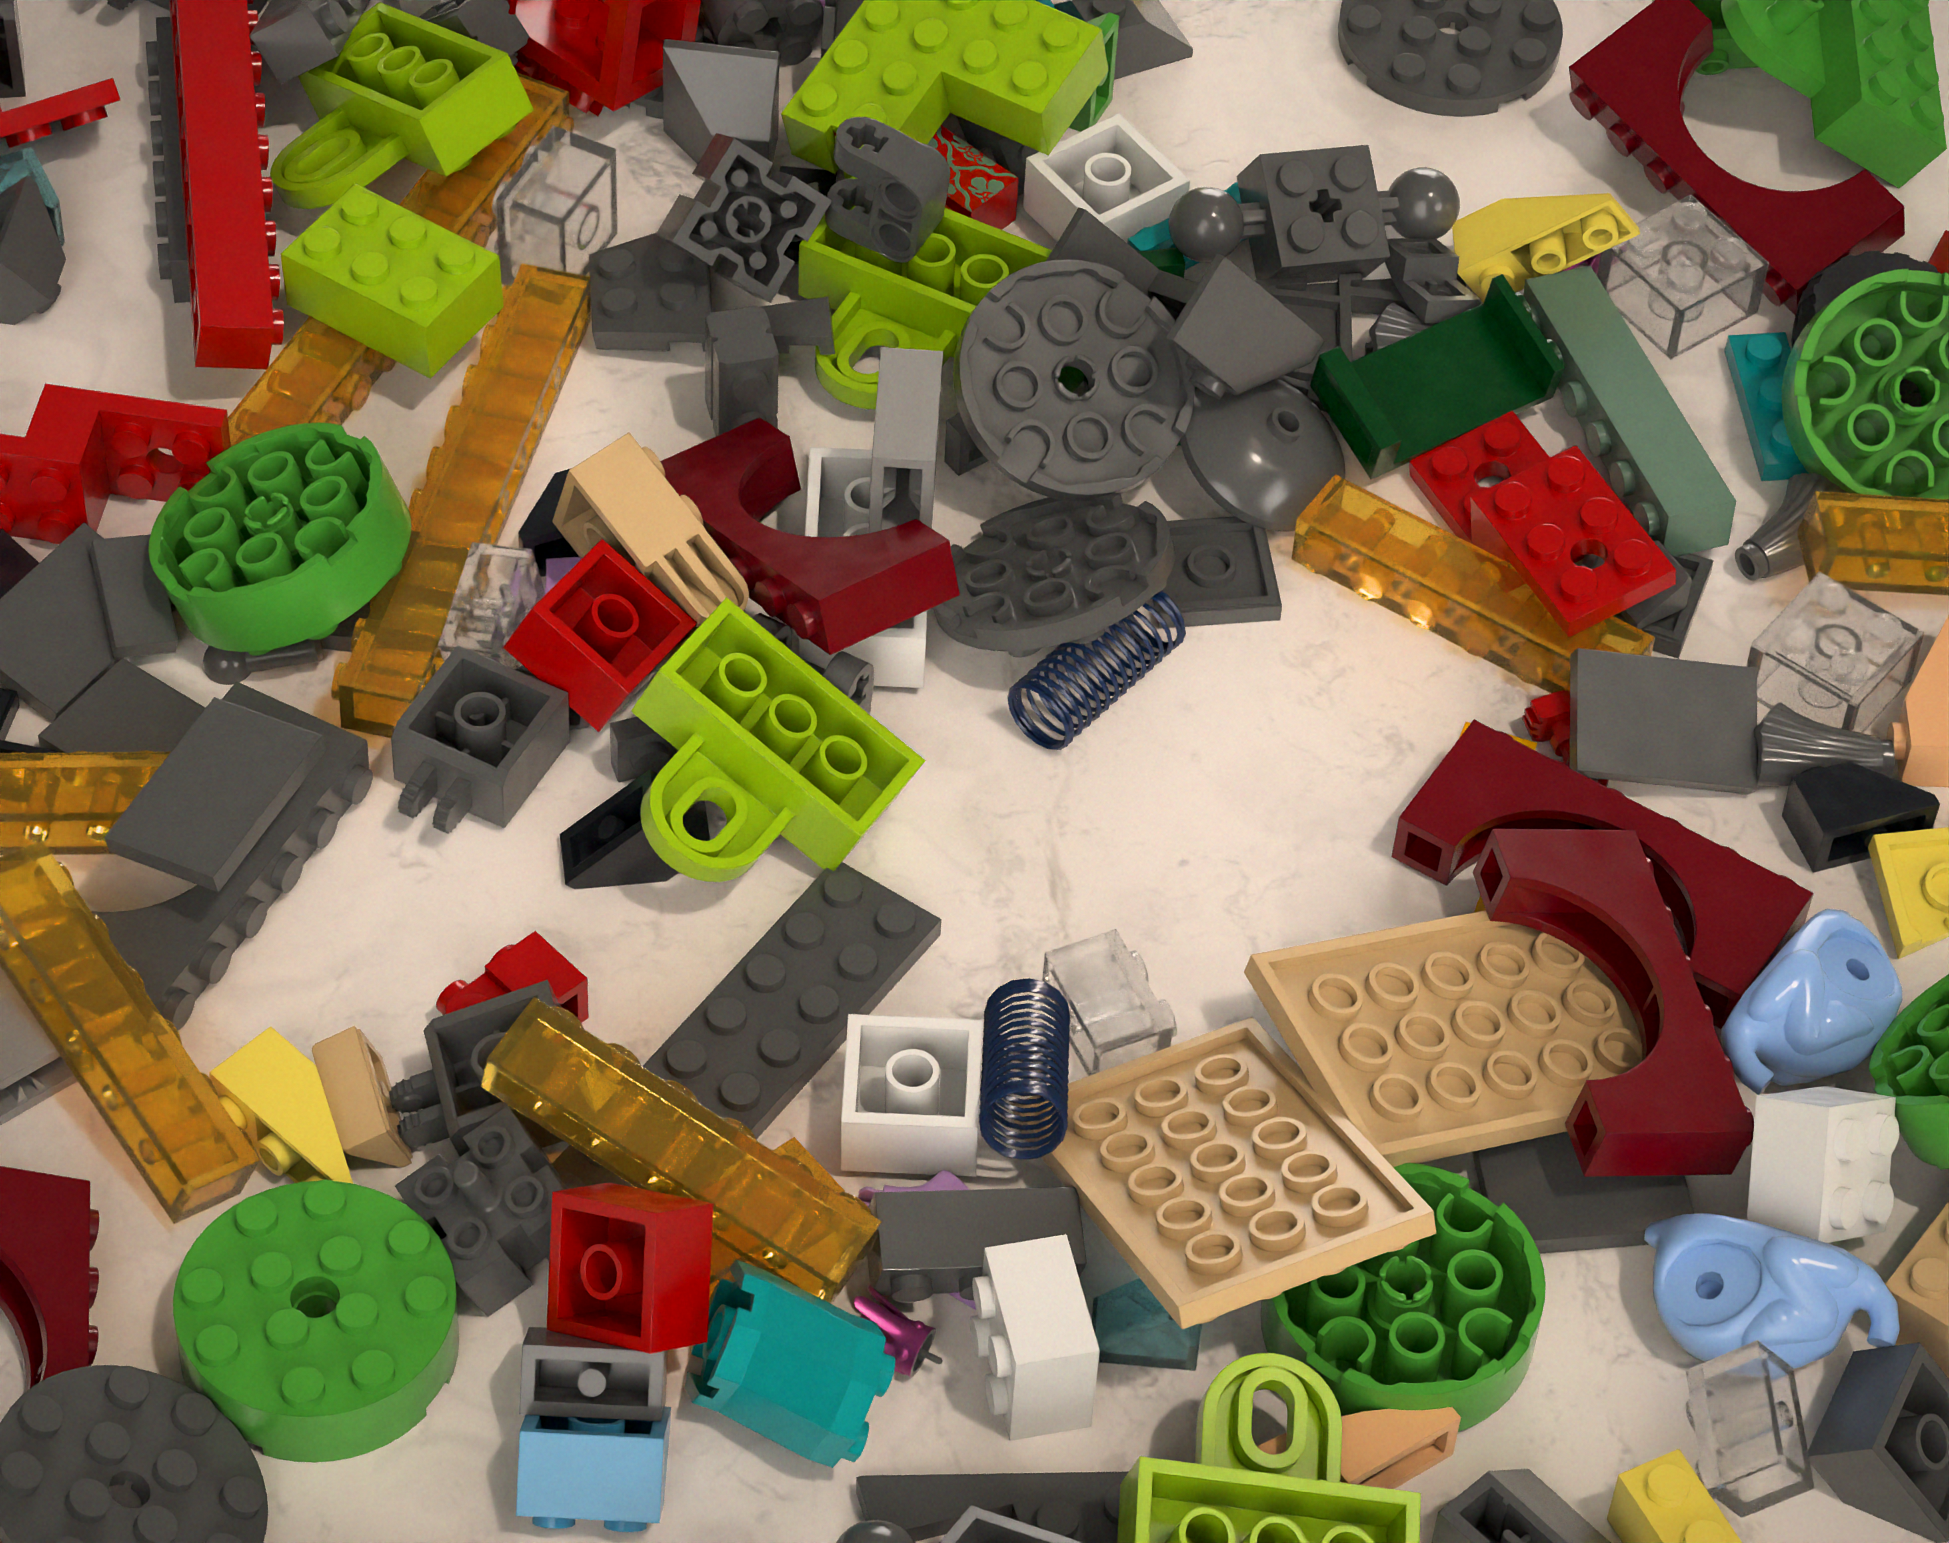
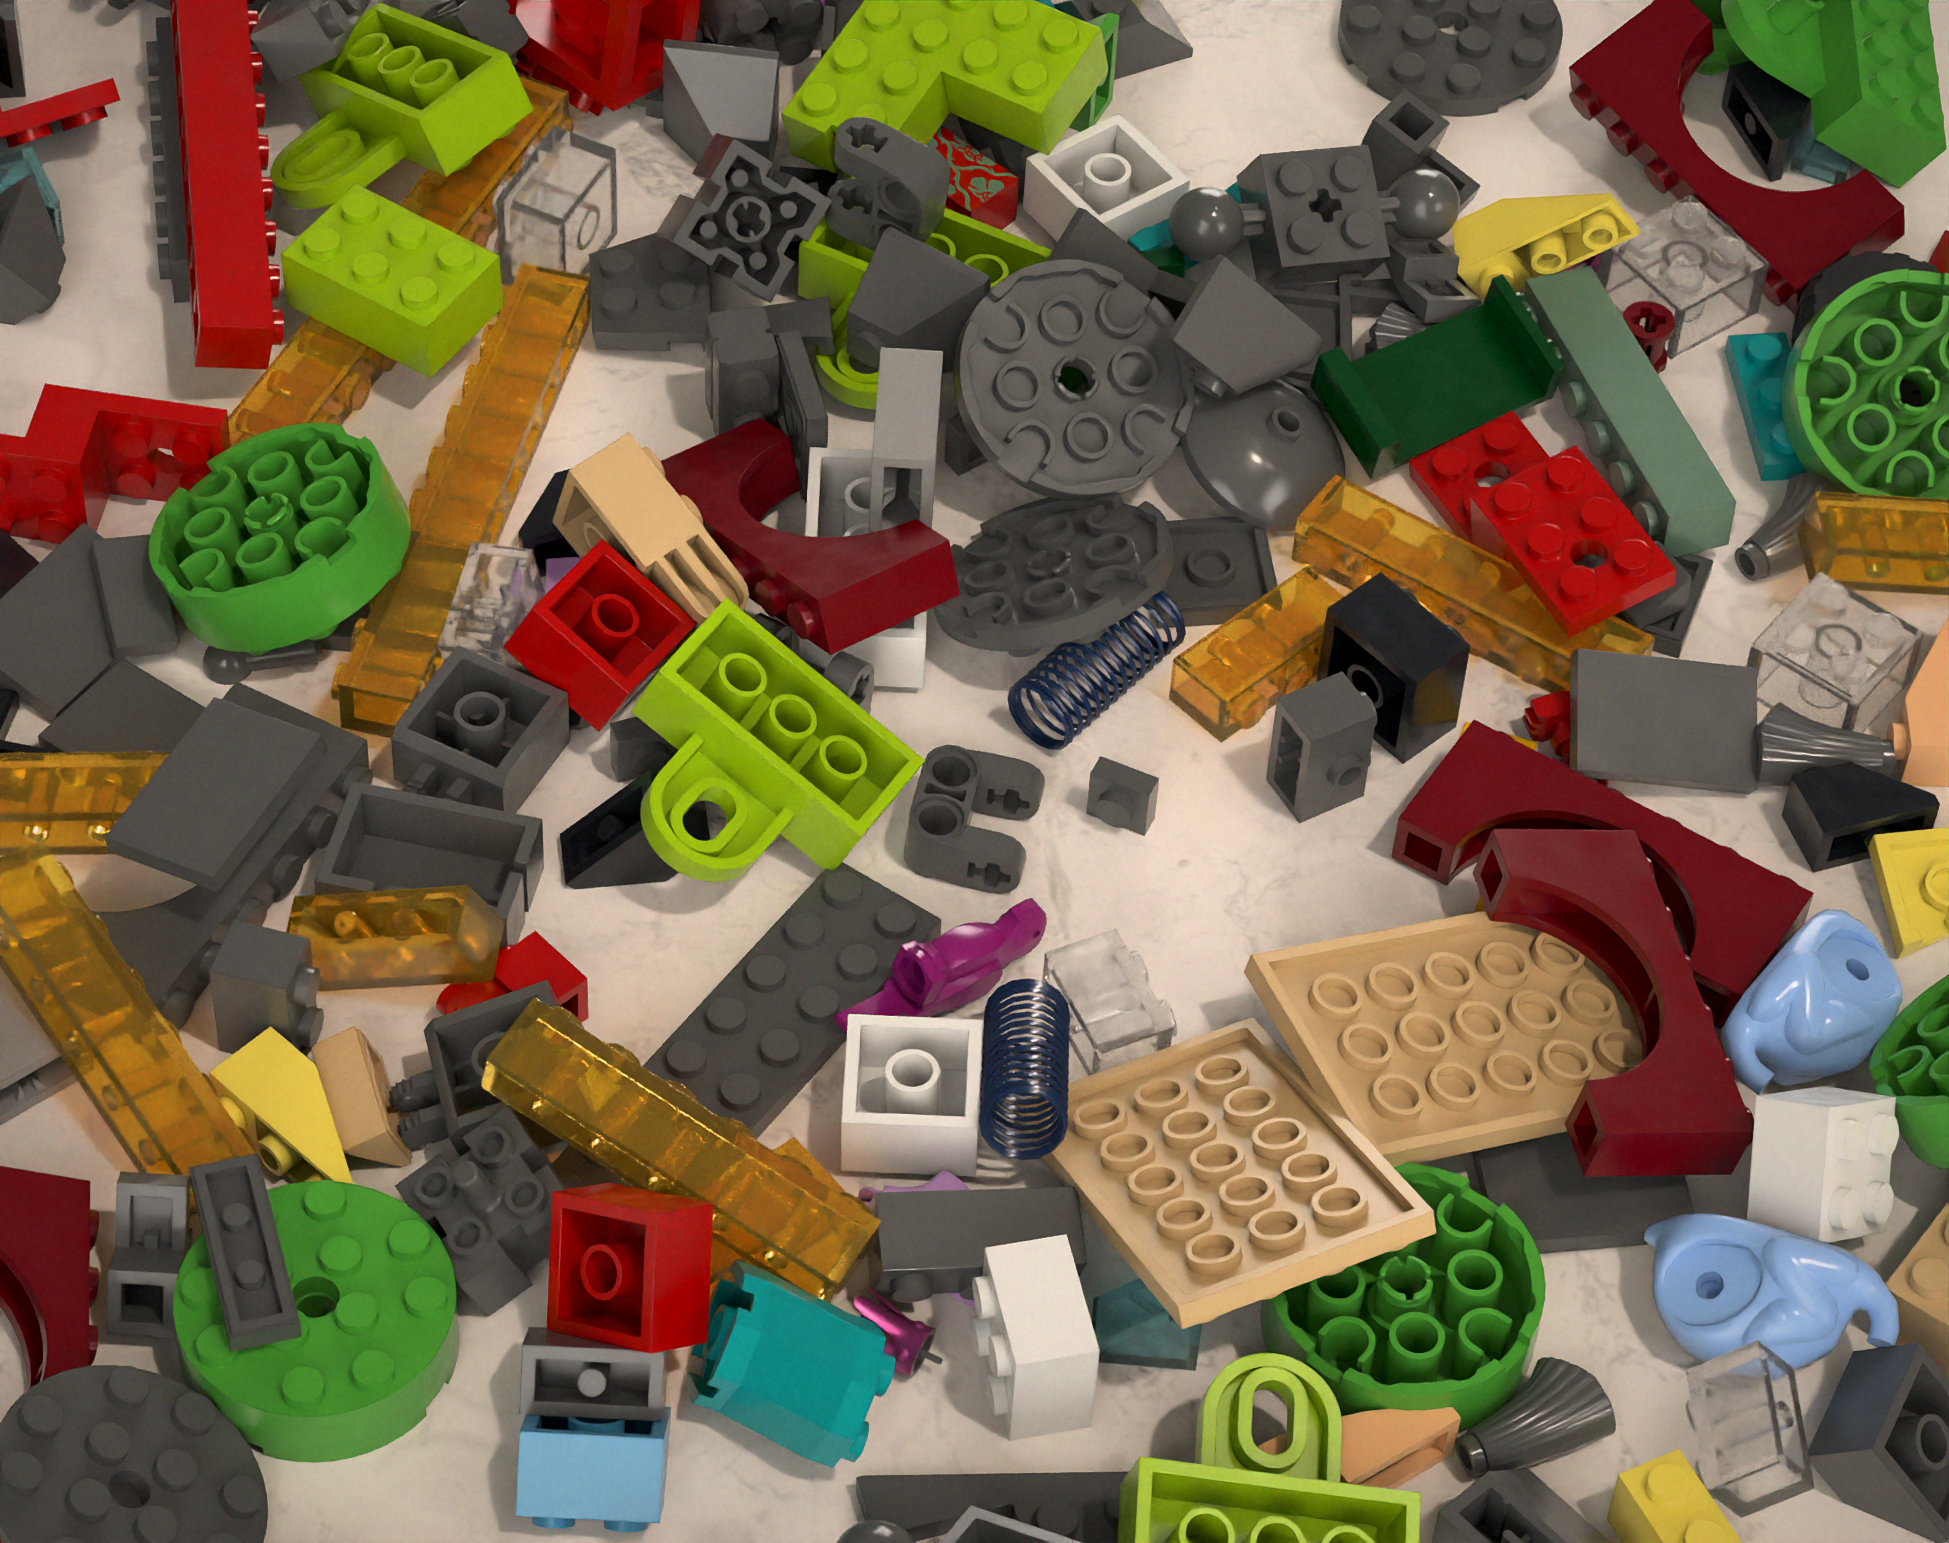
none -> dark grey brick [106,1172,193,1338]
none -> dark grey tile [189,1153,301,1352]
none -> dark grey brick [209,919,324,1054]
none -> clear yellow brick [286,885,505,991]
none -> dark grey piece [314,781,544,964]
none -> dark grey piece [776,330,828,503]
none -> magenta animal [834,898,1047,1035]
none -> dark grey slope [846,226,991,373]
none -> dark grey piece [904,745,1045,894]
none -> dark grey plate [1086,756,1159,836]
none -> clear yellow brick [1169,566,1345,743]
none -> dark grey brick [1266,671,1378,823]
none -> black brick [1317,572,1471,764]
none -> dark grey brick [1361,89,1481,213]
none -> dark grey piece [1455,1357,1616,1478]
none -> dark red bush [1622,301,1675,374]
none -> black slope [1721,61,1811,182]
none -> clear light blue tile [1790,120,1856,185]

